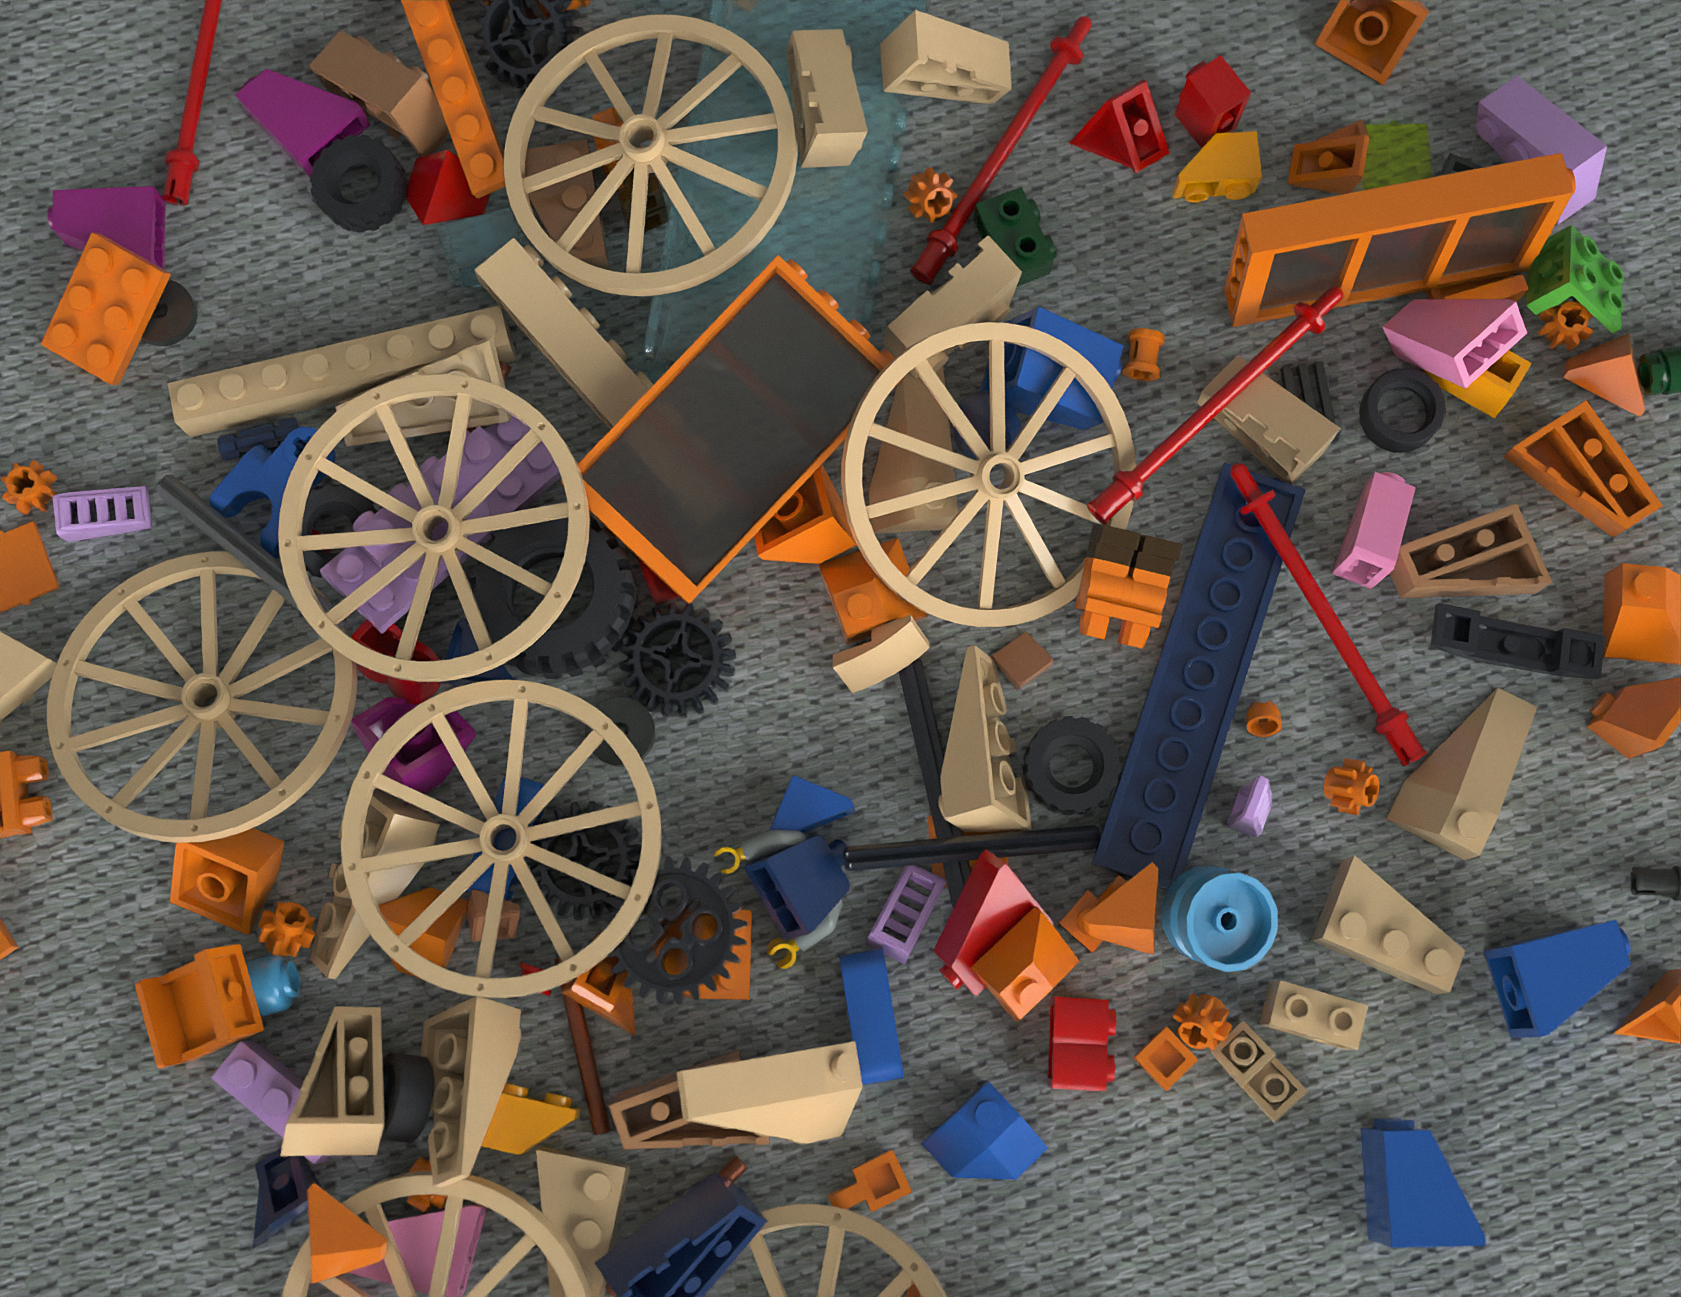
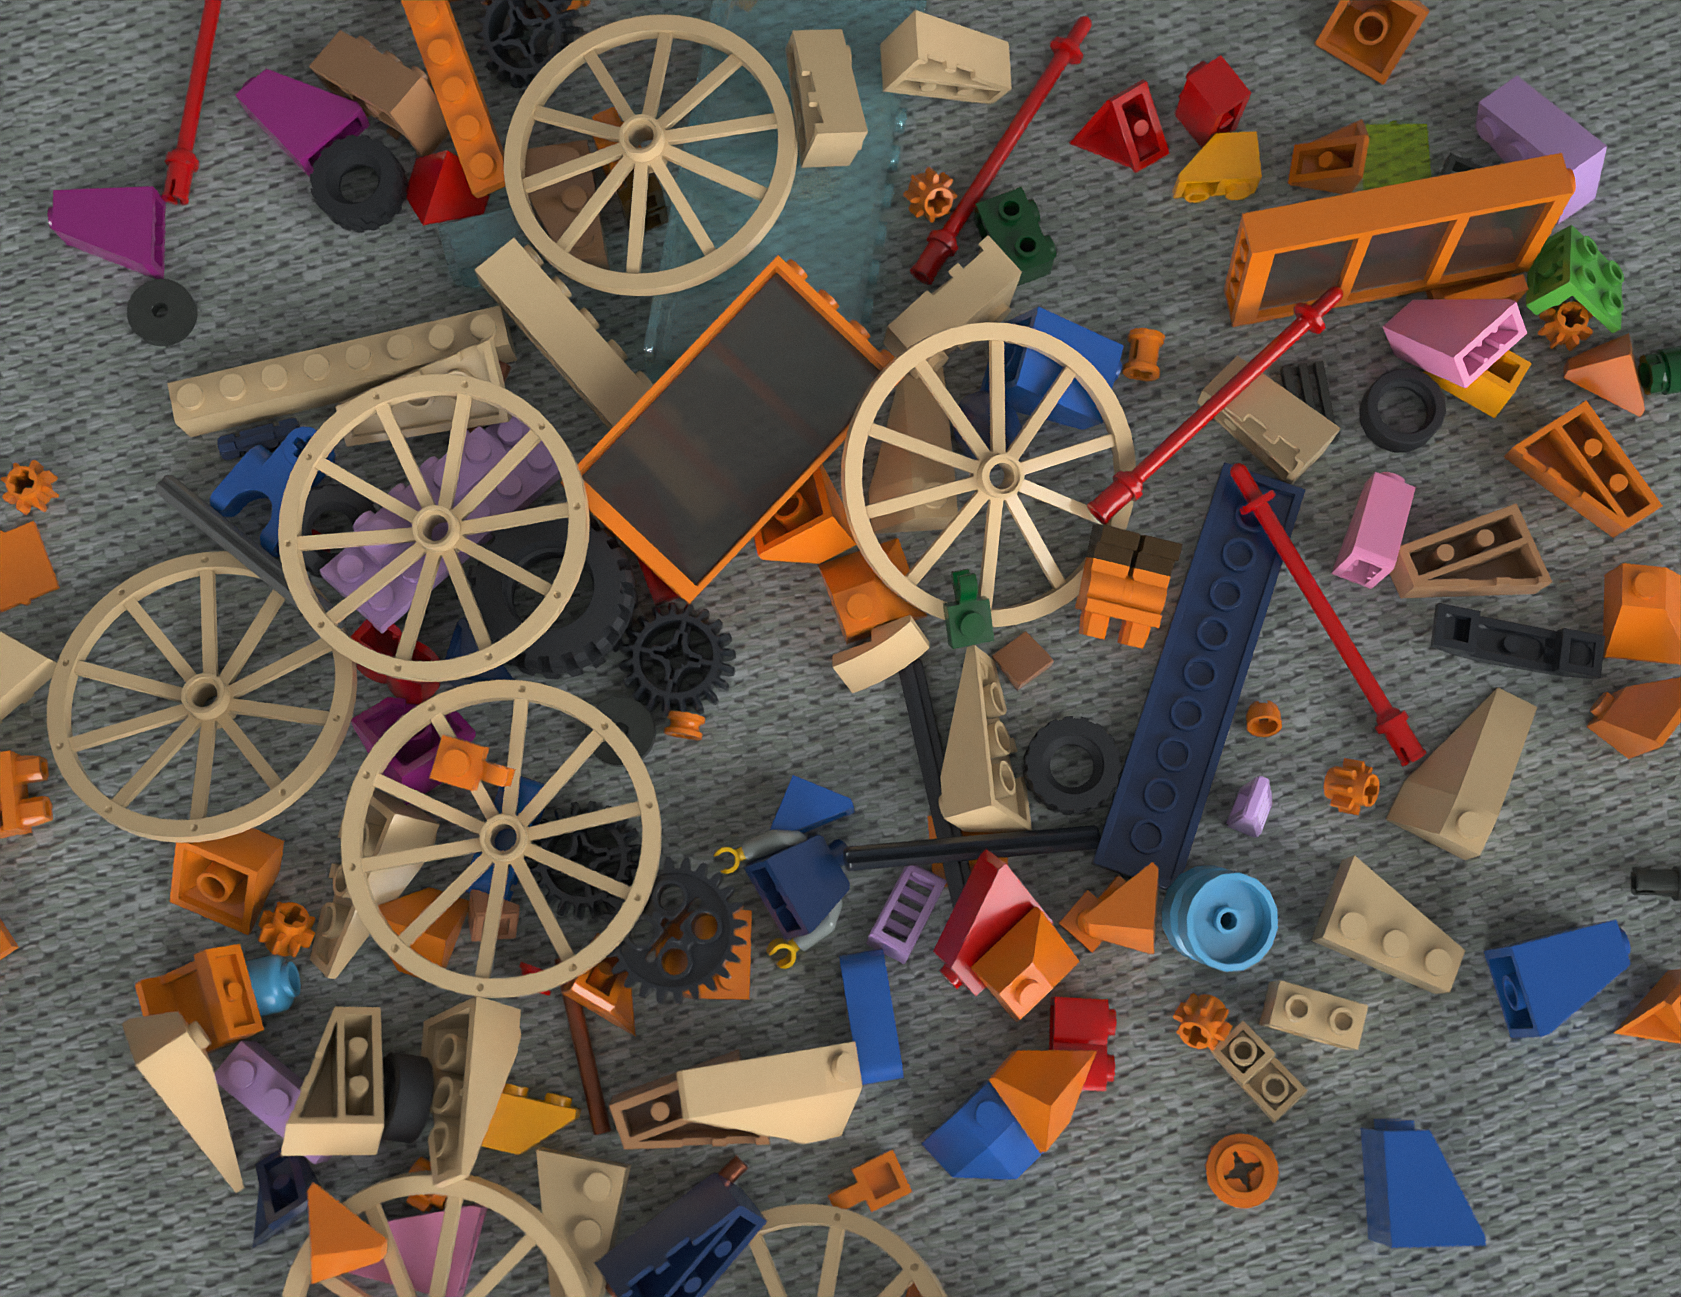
orange plate [40,232,171,385] -> none
lavender slope [53,486,152,542] -> none
orange plate [1132,1026,1198,1091] -> none
none -> tan wedge [122,1011,244,1193]
none -> orange plate [430,735,516,791]
none -> orange bush [664,711,706,740]
none -> dark green plate [943,568,995,649]
none -> orange slope [988,1050,1096,1153]
none -> orange gear [1204,1134,1279,1208]

